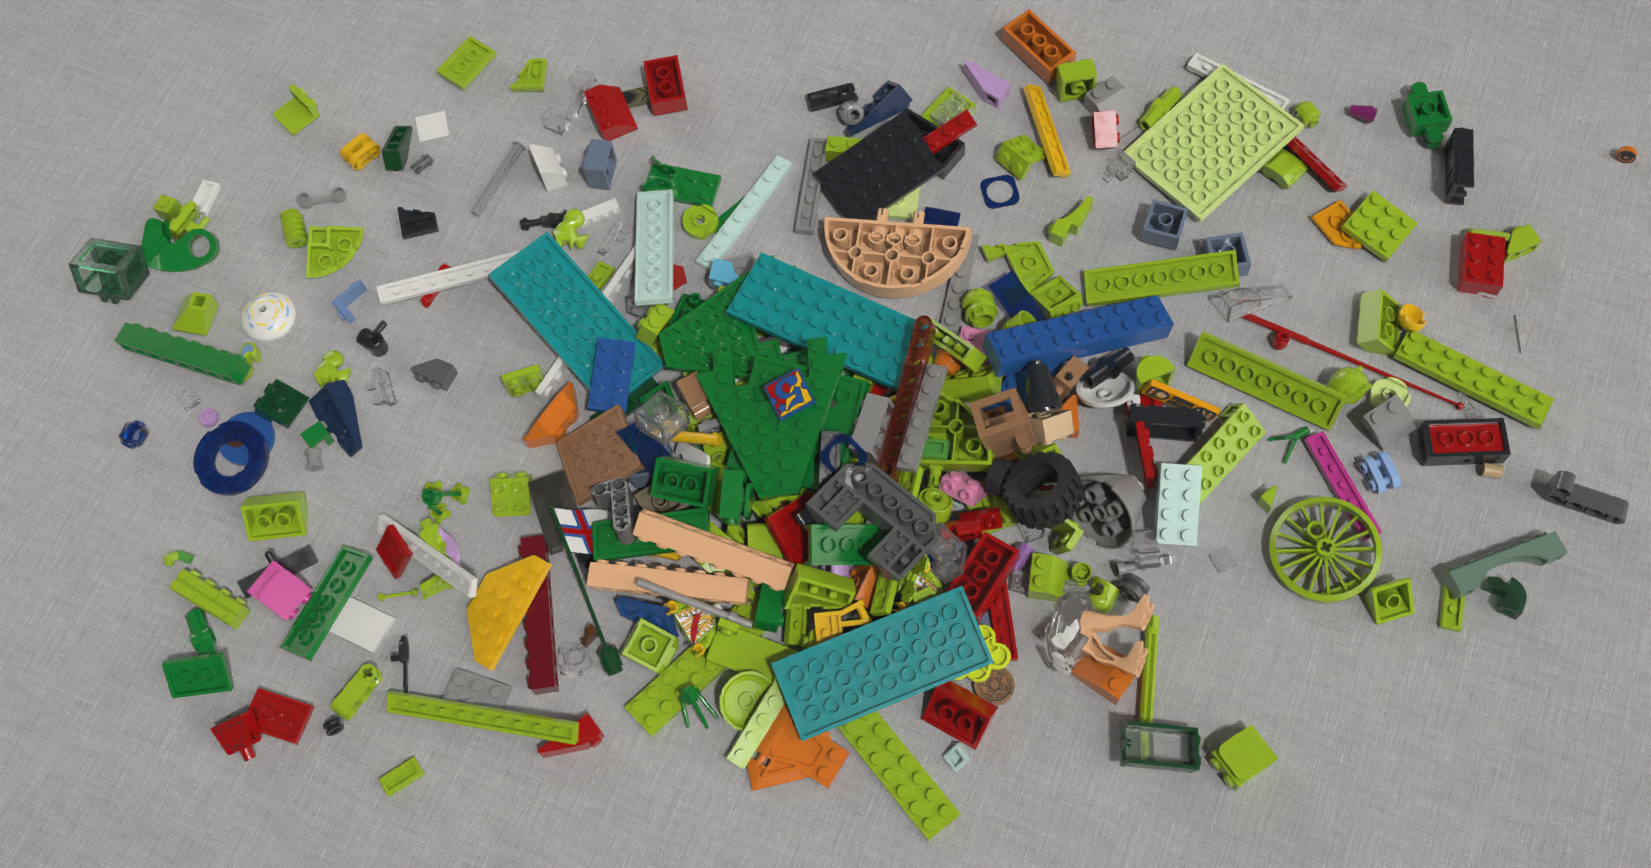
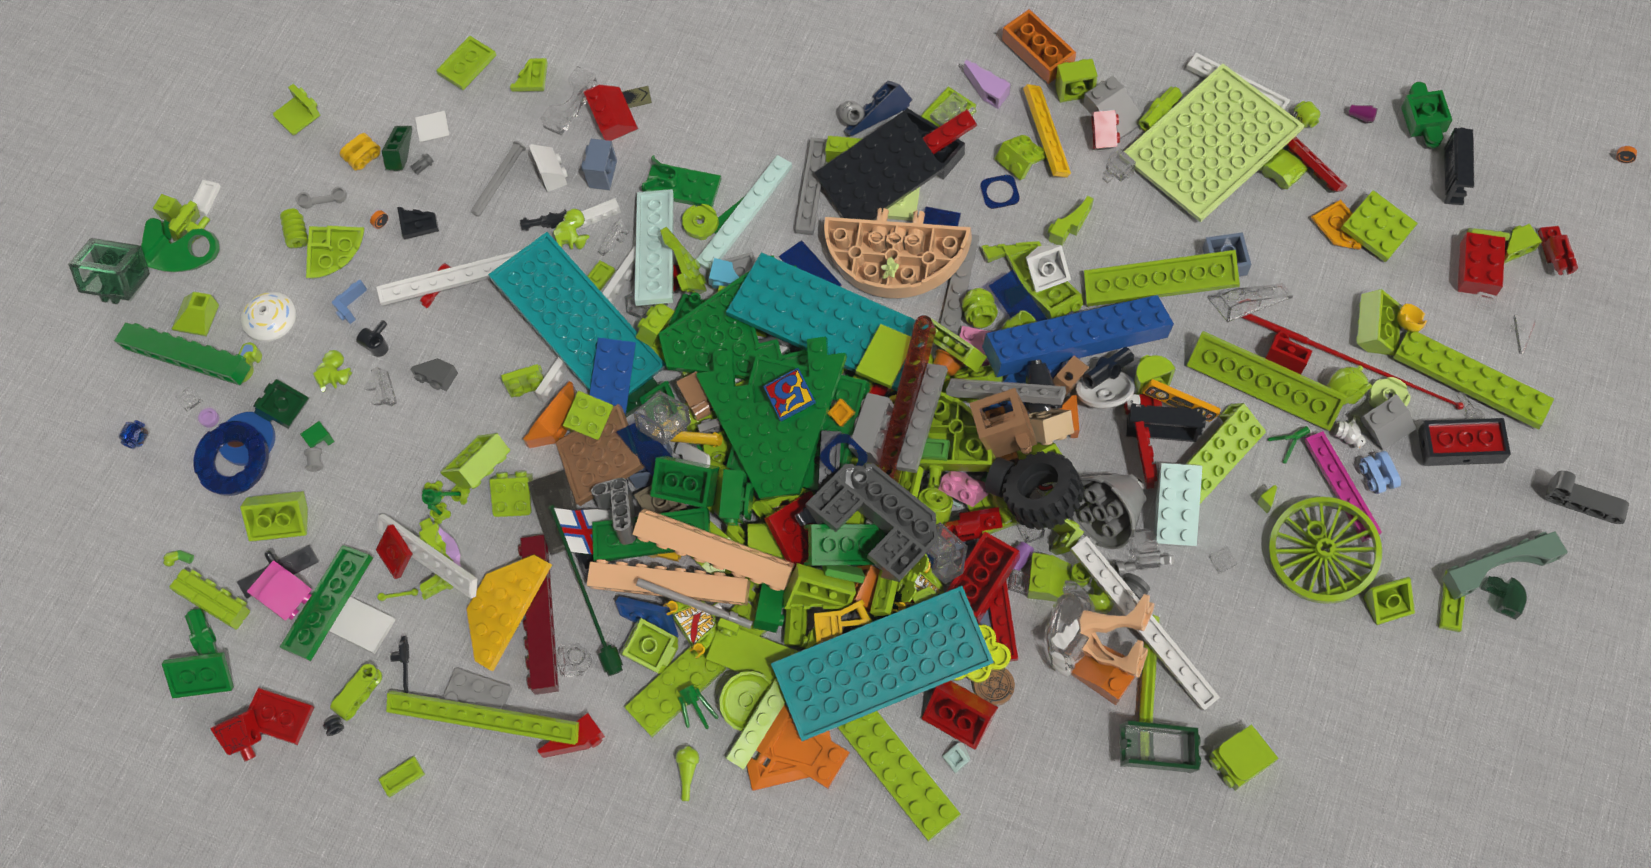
dark blue wedge [309,380,362,457] -> none
reddish brown tile [581,624,599,648] -> none
red brick [643,55,688,116] -> none
black plate [806,83,858,112] -> none
sand blue brick [1140,199,1189,250] -> none
tan hinge [1481,463,1503,479] -> none
none -> tile [370,210,388,229]
none -> lime slope [440,433,511,489]
none -> lime bracket [563,391,613,440]
none -> lime wing [660,227,707,294]
none -> lime piece [676,746,699,801]
none -> clear blue piece [779,240,842,286]
none -> bright green tile [822,565,865,583]
none -> light orange tile [828,399,856,427]
none -> lime tile [856,324,915,389]
none -> yellowish green plant [881,257,899,279]
none -> light grey plate [946,378,1066,405]
none -> white slope [1026,245,1071,292]
none -> white plate [1070,536,1220,711]
none -> red brick [1265,335,1313,374]
none -> white animal [1334,417,1365,449]
none -> red plate [1538,226,1578,275]

